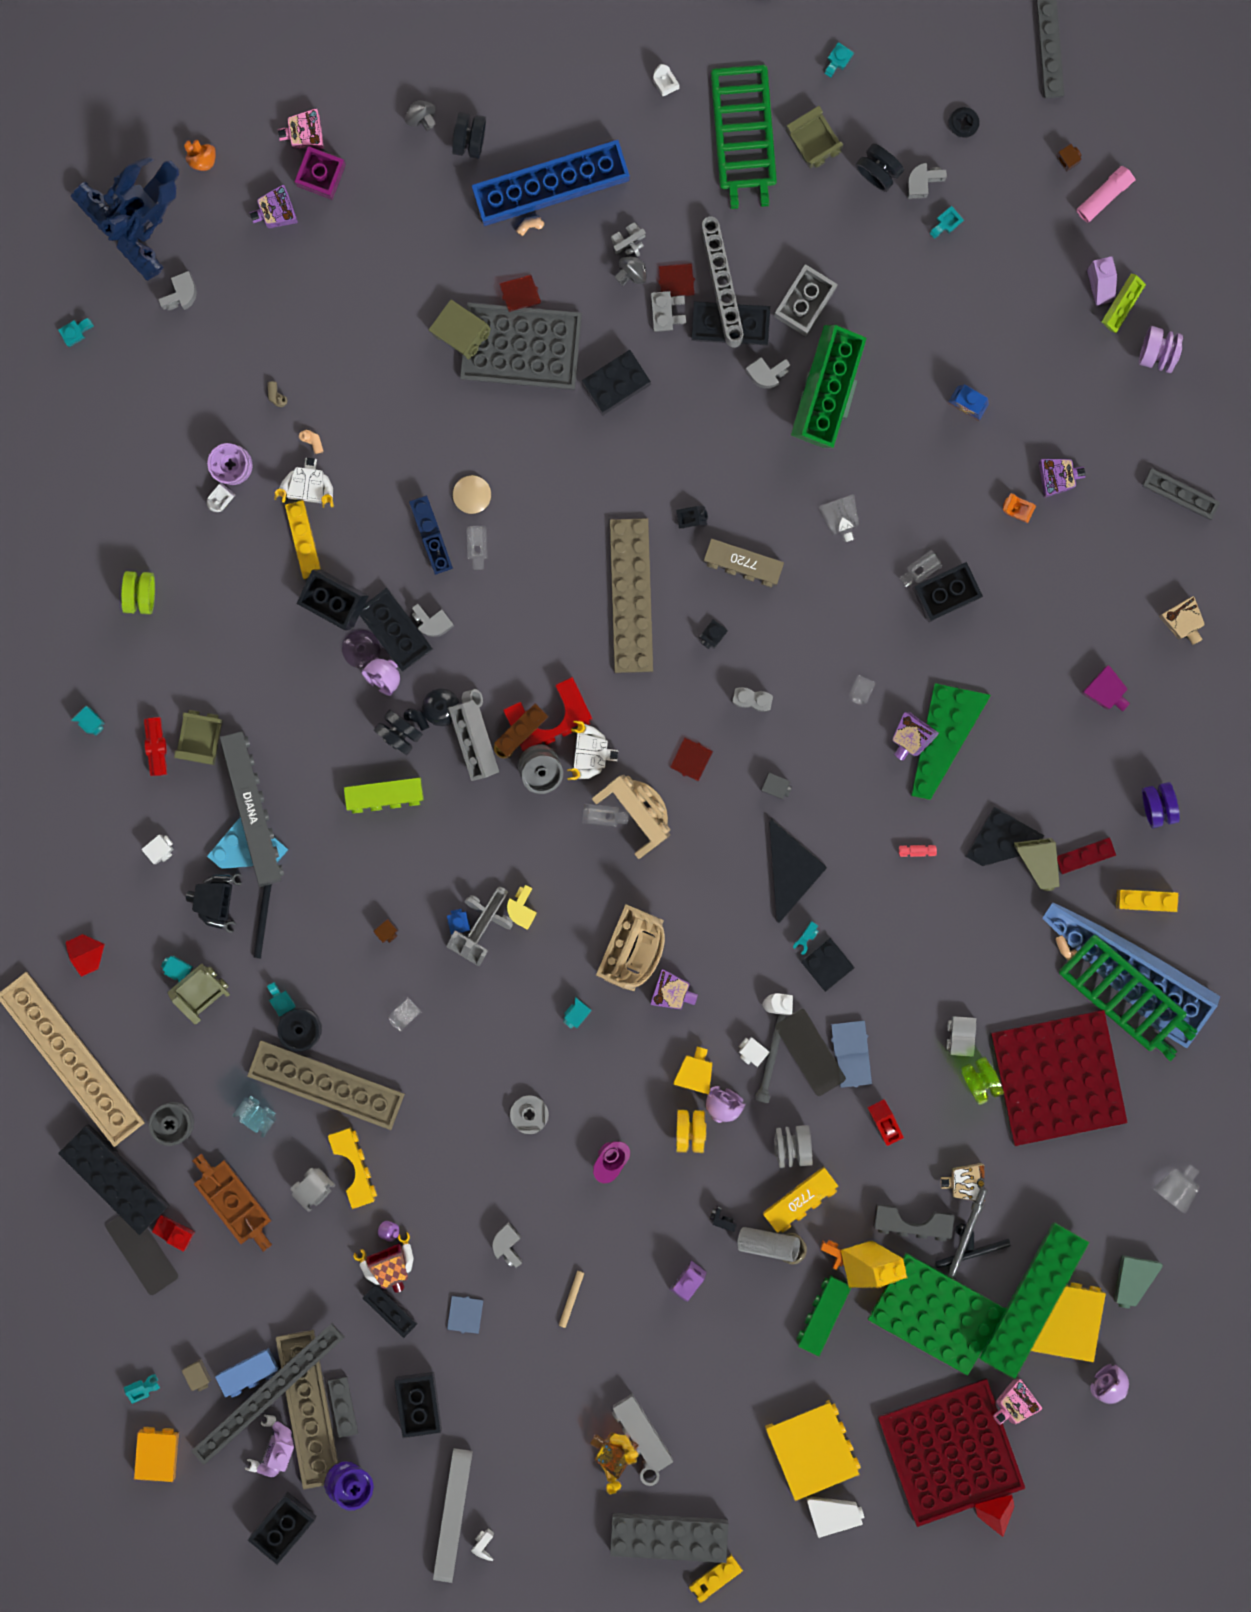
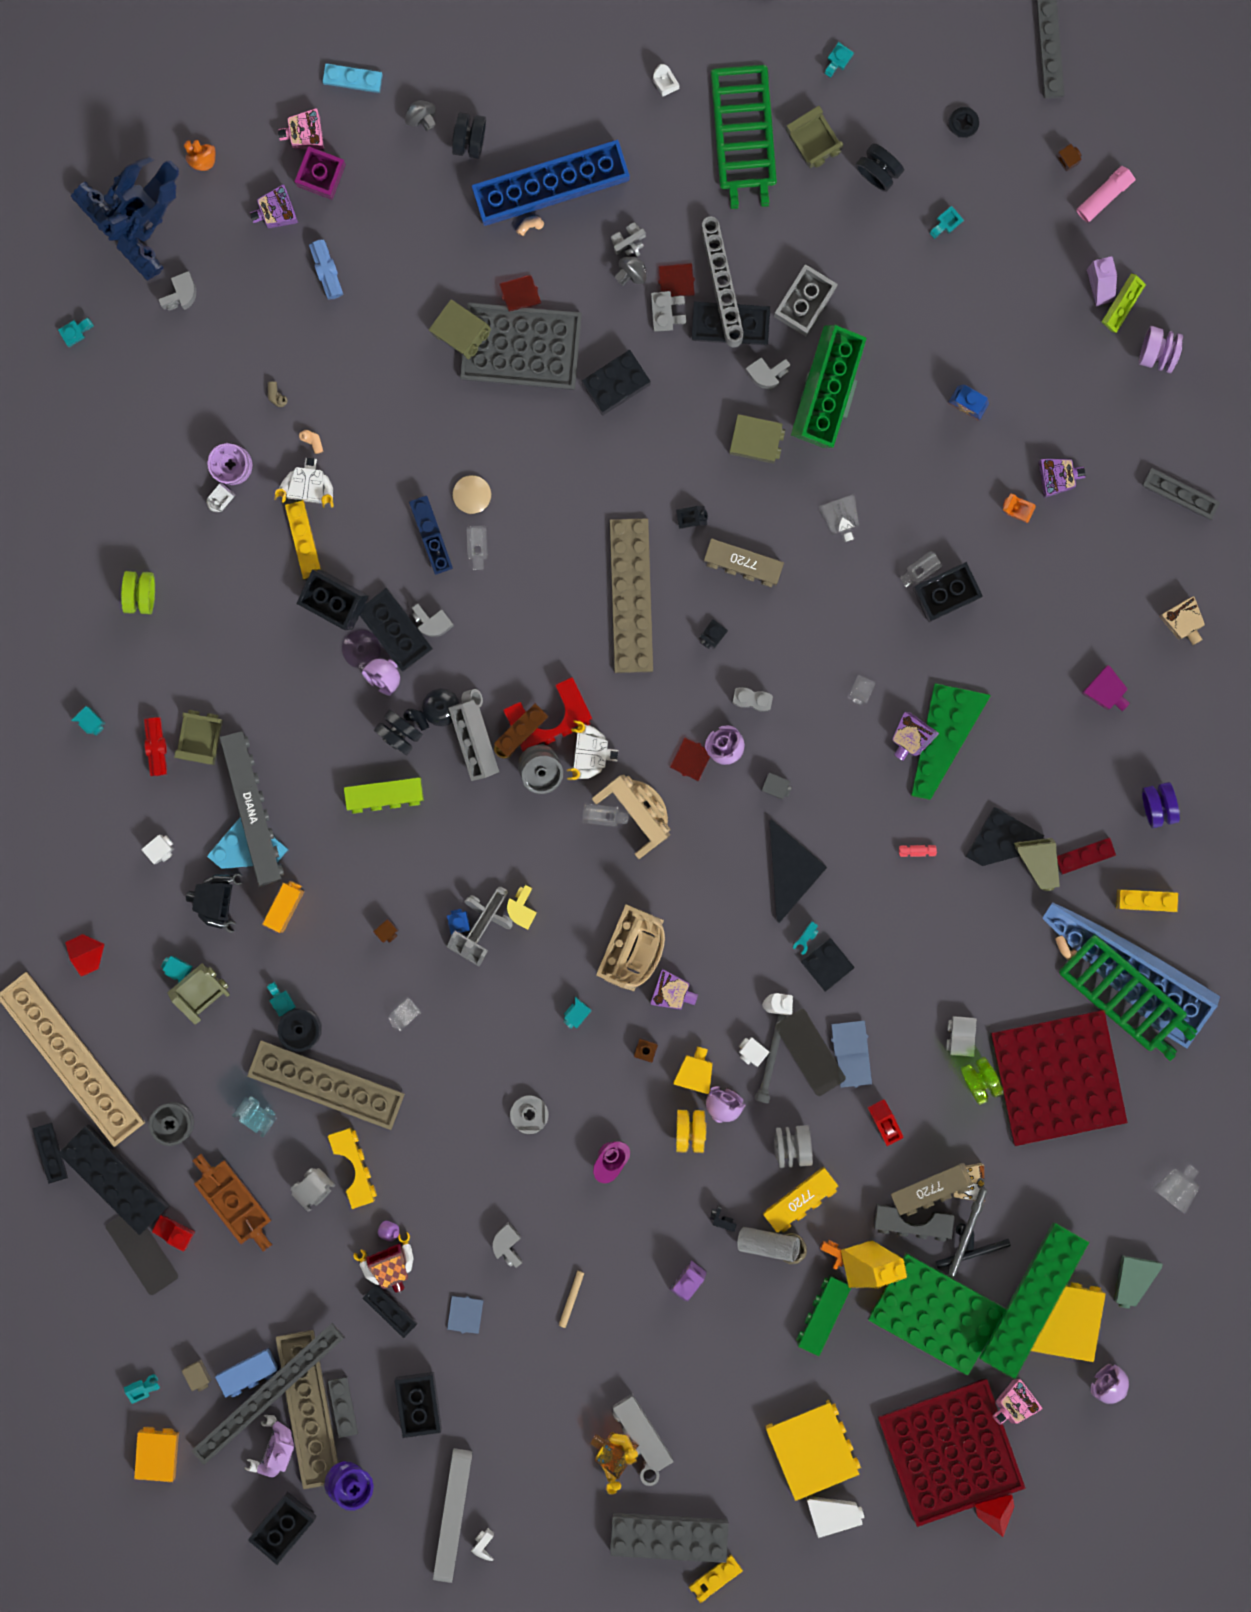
black bar [253,884,272,959] -> none
light grey brick [907,163,947,199] -> none
none -> black plate [32,1123,68,1184]
none -> light orange brick [263,881,304,933]
none -> medium blue piece [309,239,344,300]
none -> medium azure plate [323,64,383,93]
none -> reddish brown plate [634,1038,658,1063]
none -> lavender cylinder [705,725,745,765]
none -> olive brick [729,414,785,463]
none -> dark tan brick [891,1163,973,1217]

